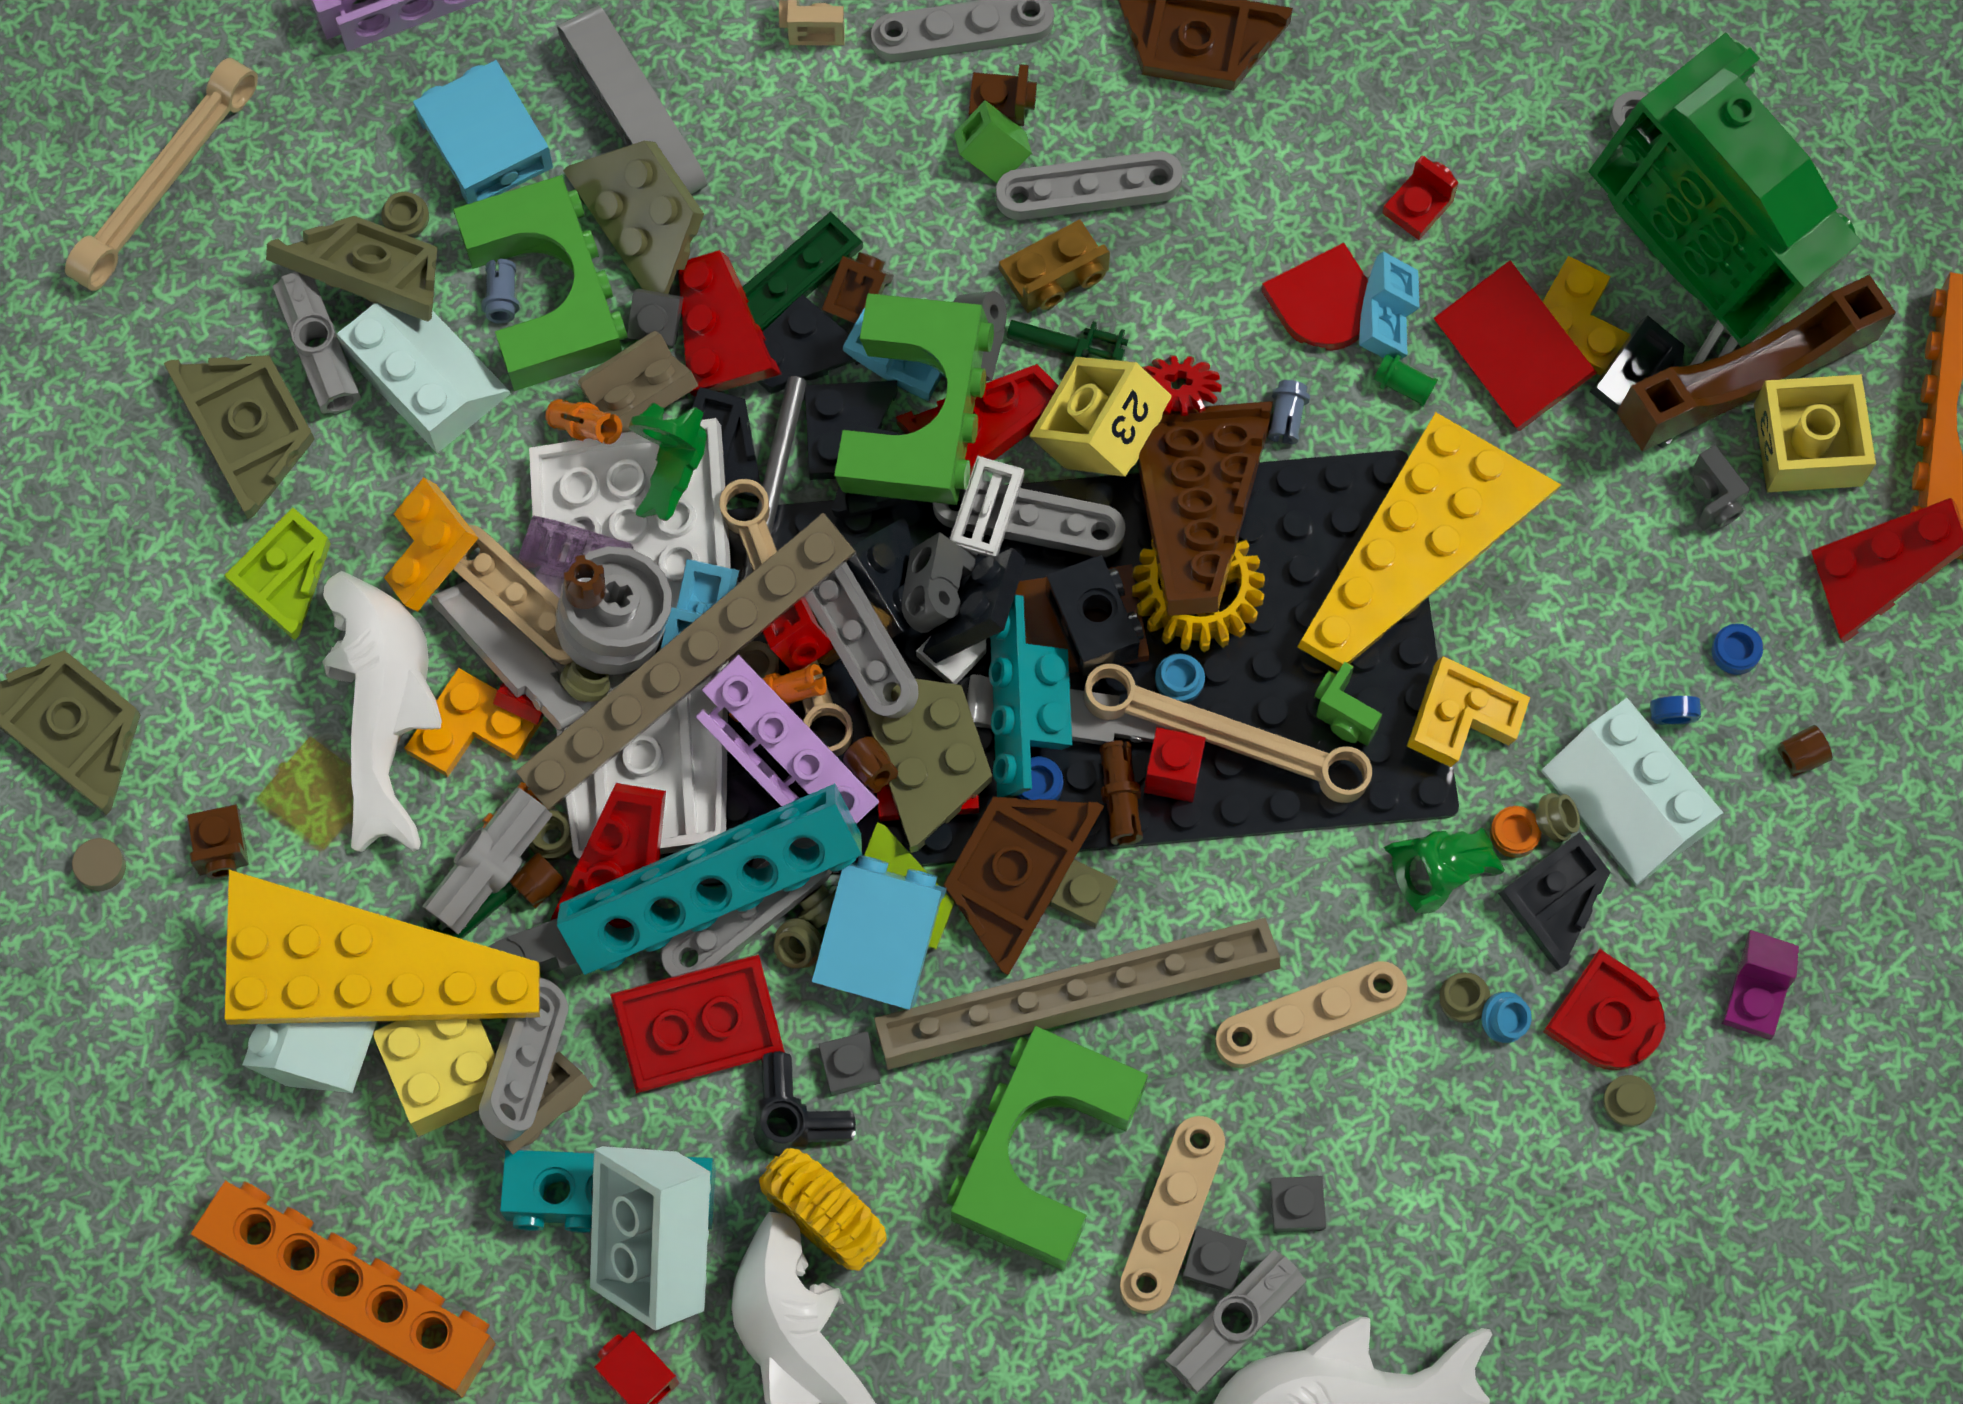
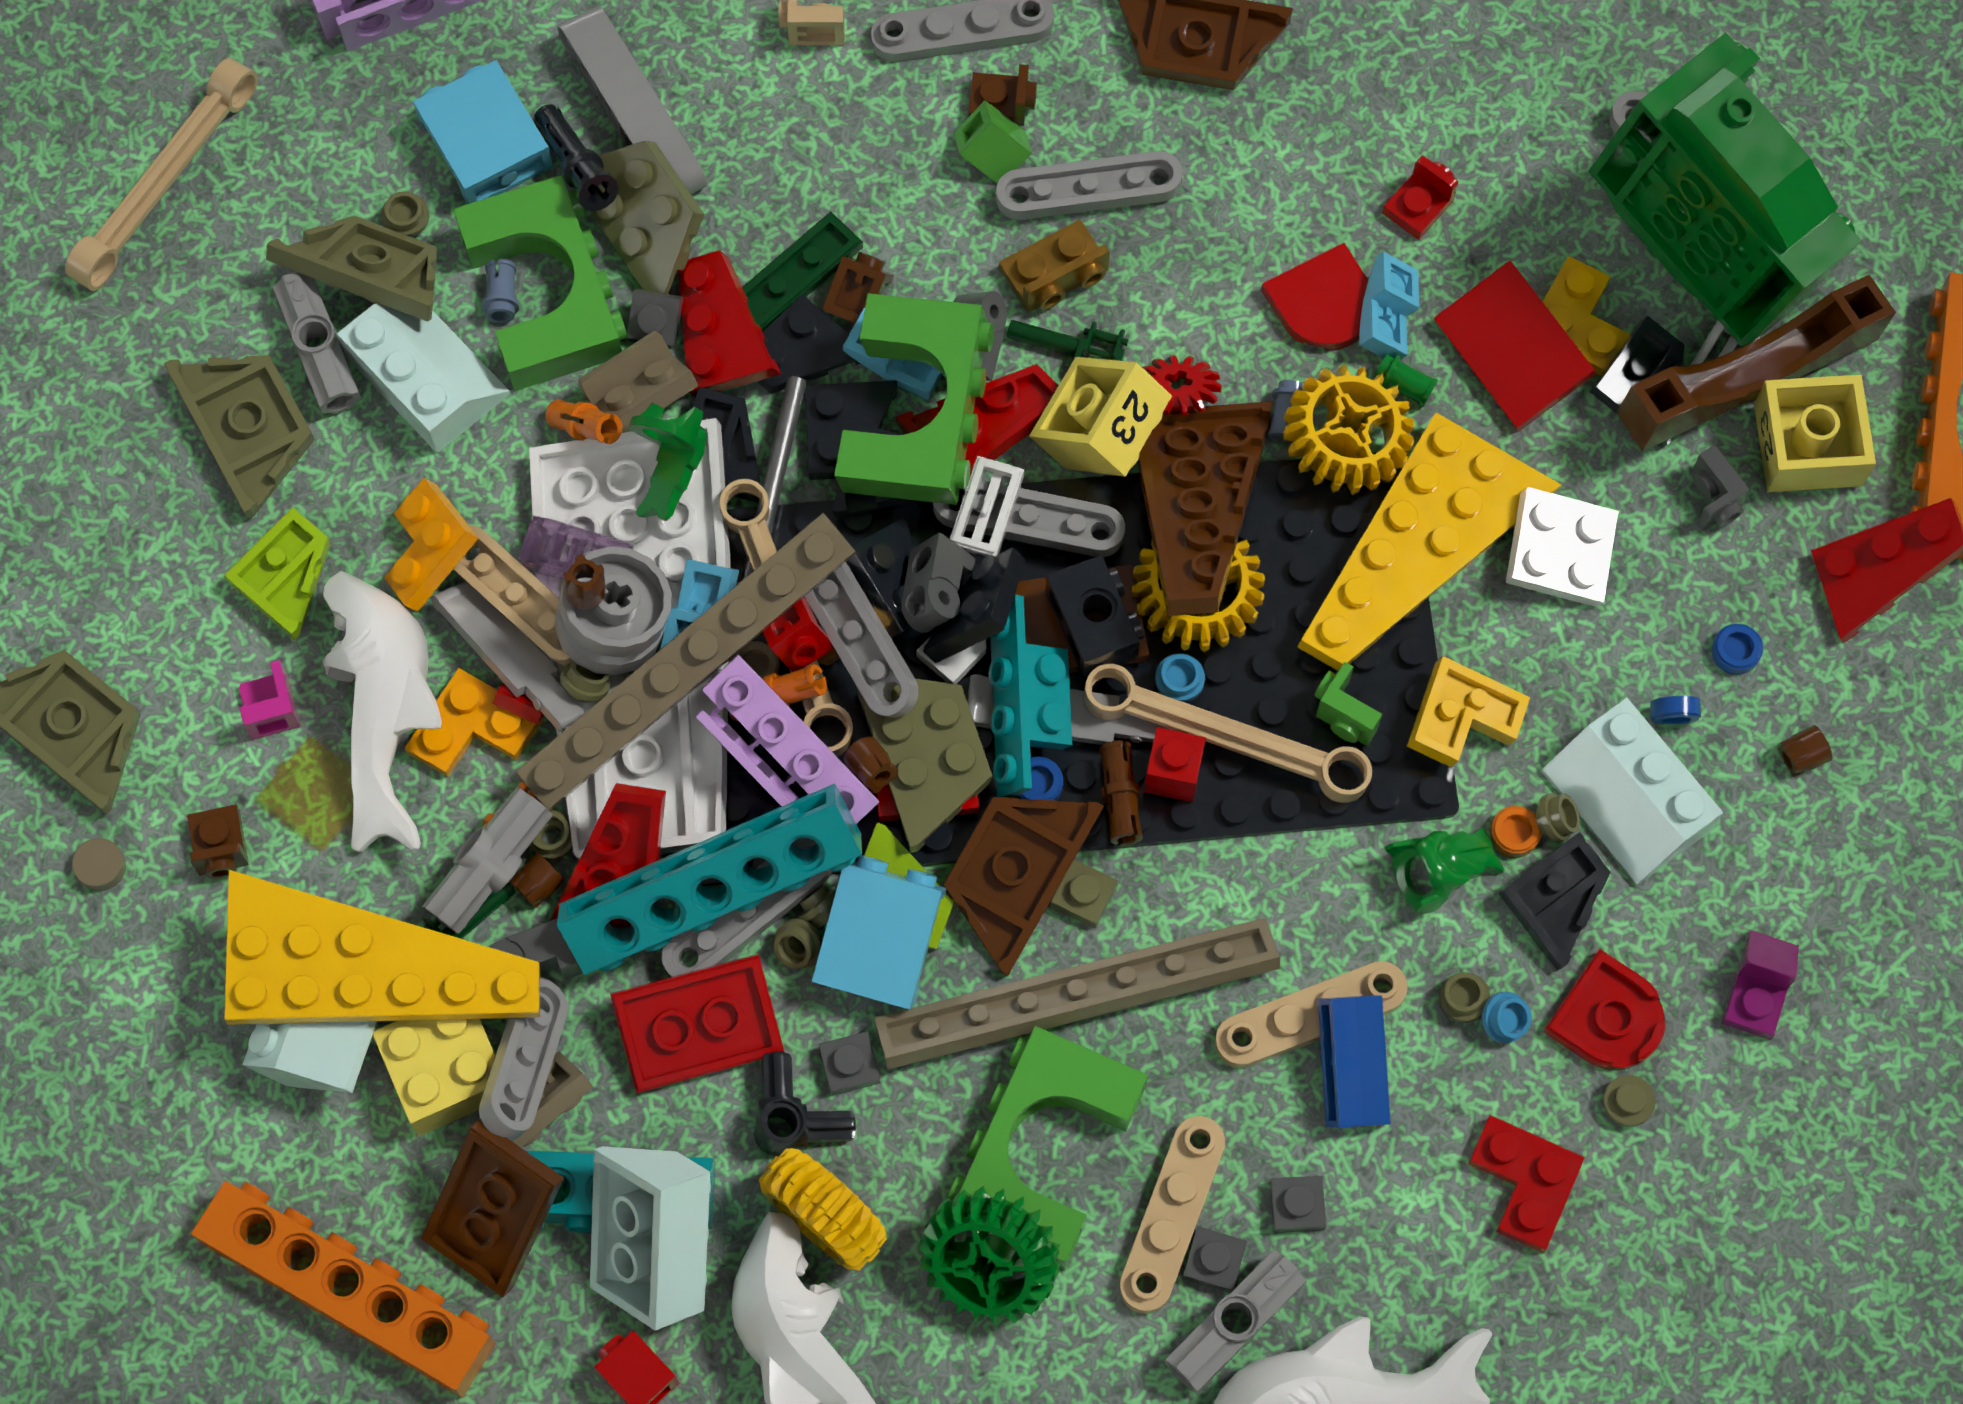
none -> dark pink panel [239,659,300,740]
none -> reddish brown tile [421,1119,564,1297]
none -> black pin [533,104,619,211]
none -> green gear [919,1186,1060,1326]
none -> yellow gear [1283,364,1414,495]
none -> blue piece [1318,995,1391,1128]
none -> red plate [1468,1115,1585,1253]
none -> white plate [1506,487,1618,606]

